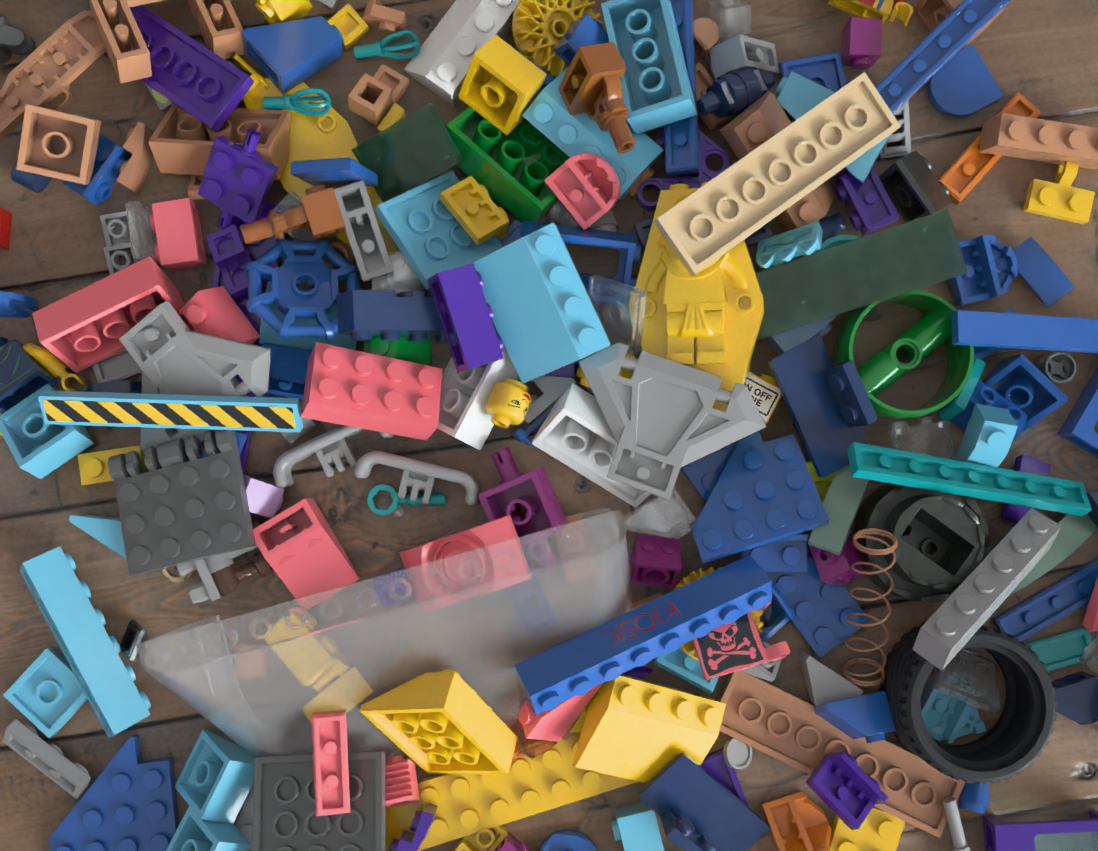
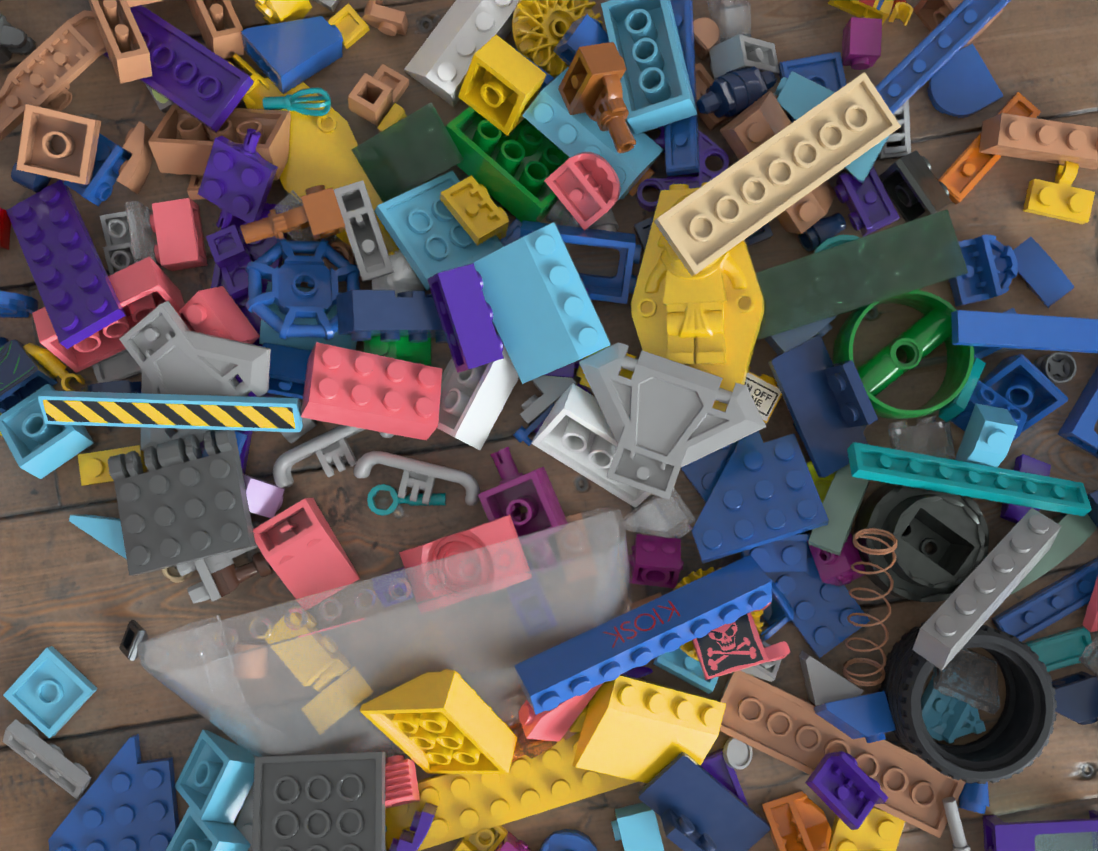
medium azure brick [19,546,151,738] -> none
blue tile [290,157,378,189] -> none
coral tile [311,709,350,816] -> none
teal piece [354,30,420,59] -> none
yellow head [485,378,532,428] -> none
clear tile [588,275,647,355] -> none
medium azure plate [756,221,823,269] -> none
none -> dark purple plate [6,180,126,349]

